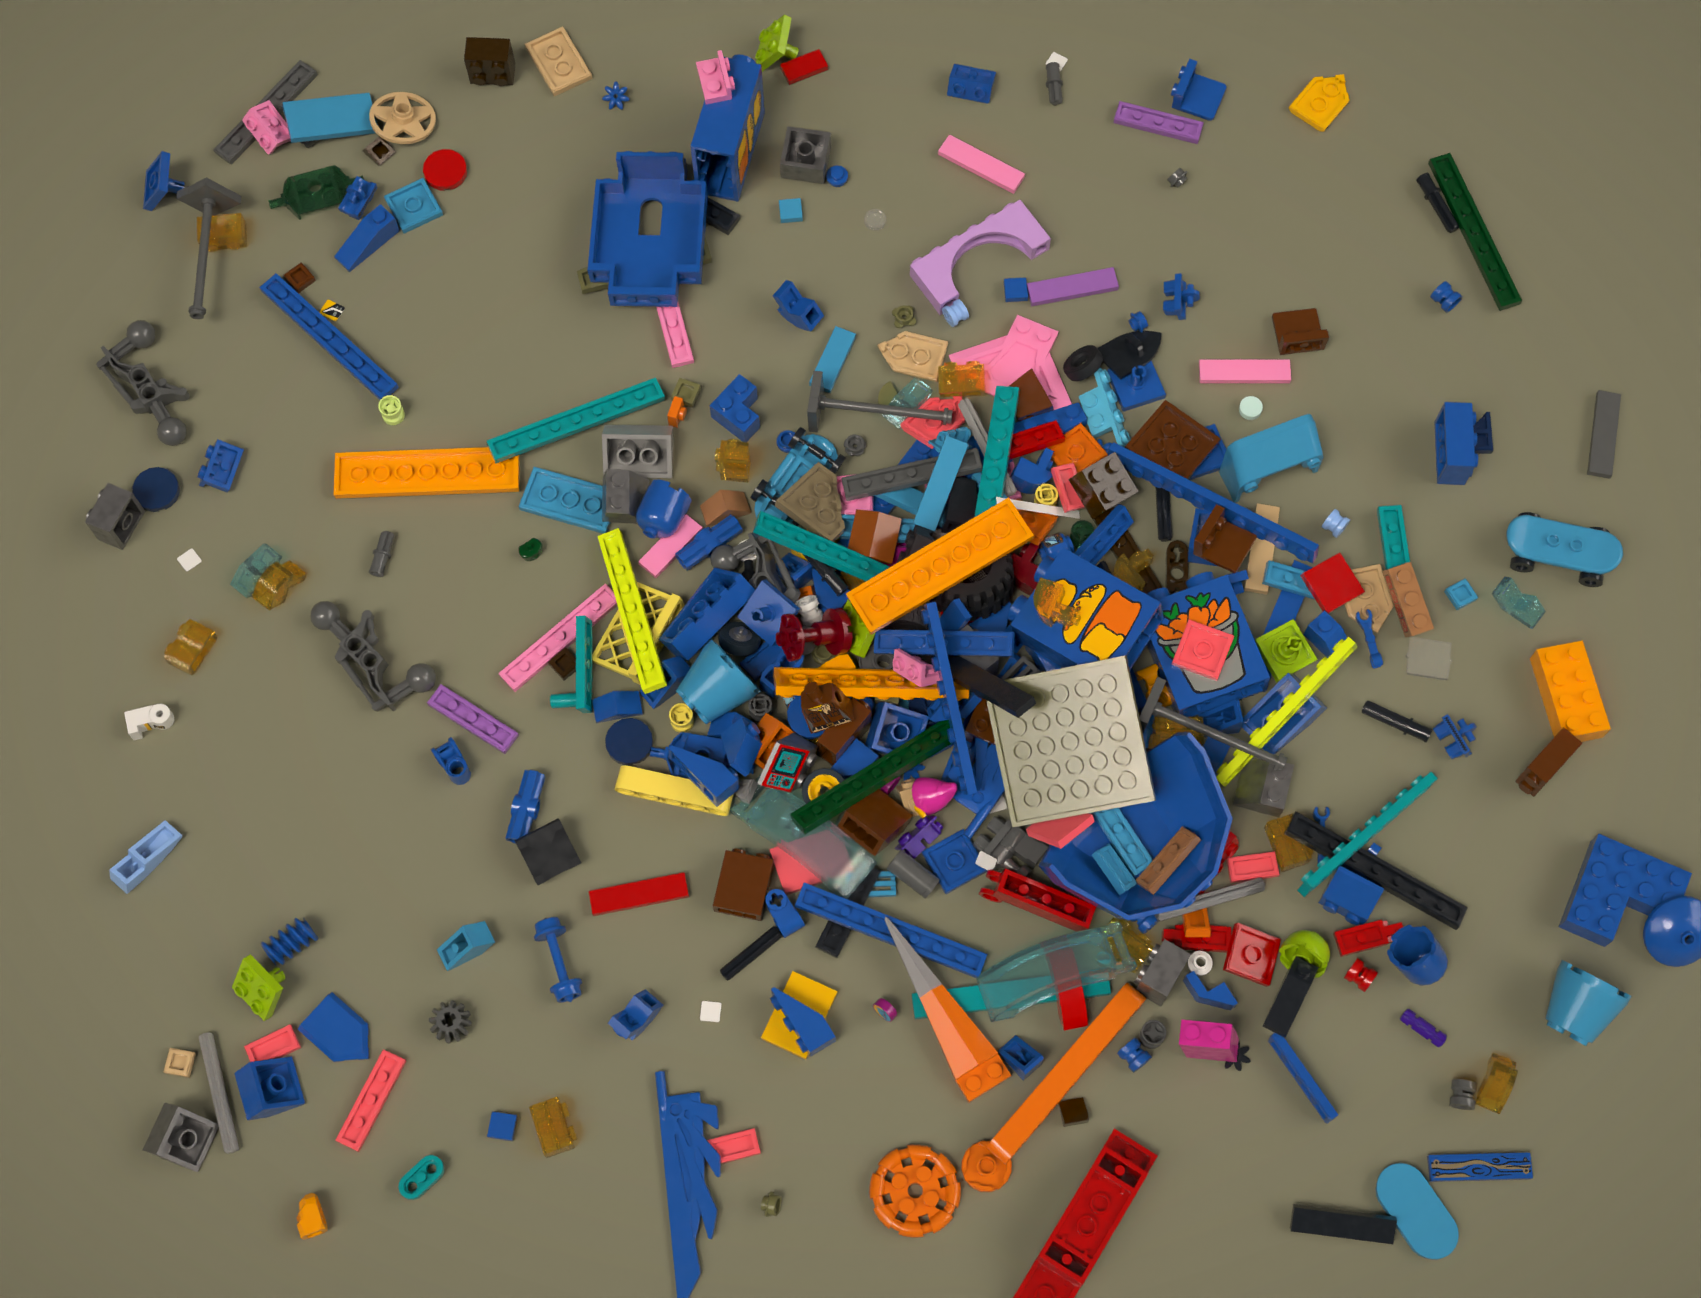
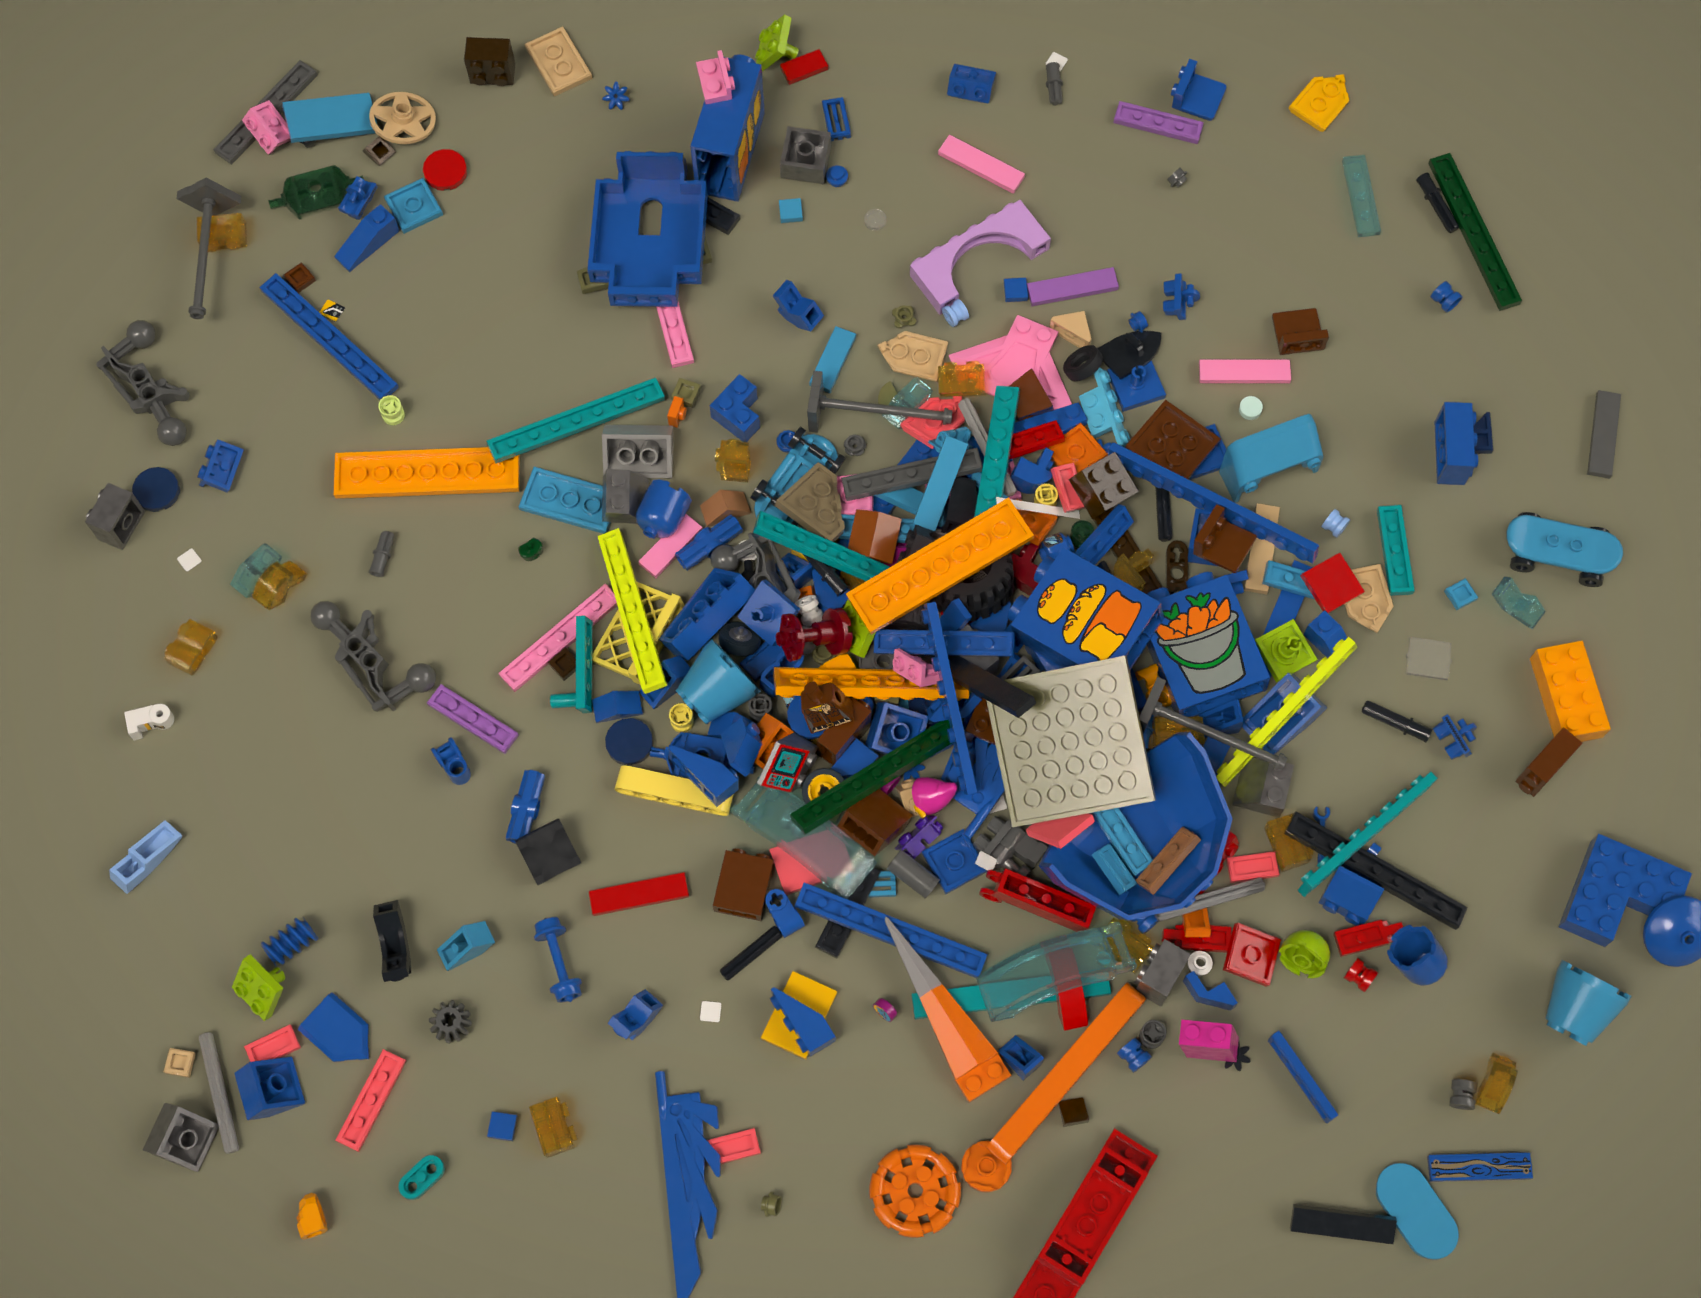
blue tile [143,151,185,211] -> none
light grey tile [735,779,758,804] -> none
clear yellow brick [1033,577,1081,627] -> none
coral tile [1172,620,1234,681] -> none
black slope [1263,956,1319,1038] -> none
blue piece [1355,609,1383,669] -> none
medium nougat brick [1382,562,1434,637] -> none
dark purple axle [1400,1009,1447,1047] -> none
none -> black arch [373,900,412,982]
none -> blue tile [822,97,851,141]
none -> tan slope [1050,311,1091,348]
none -> clear light blue tile [1342,155,1381,237]

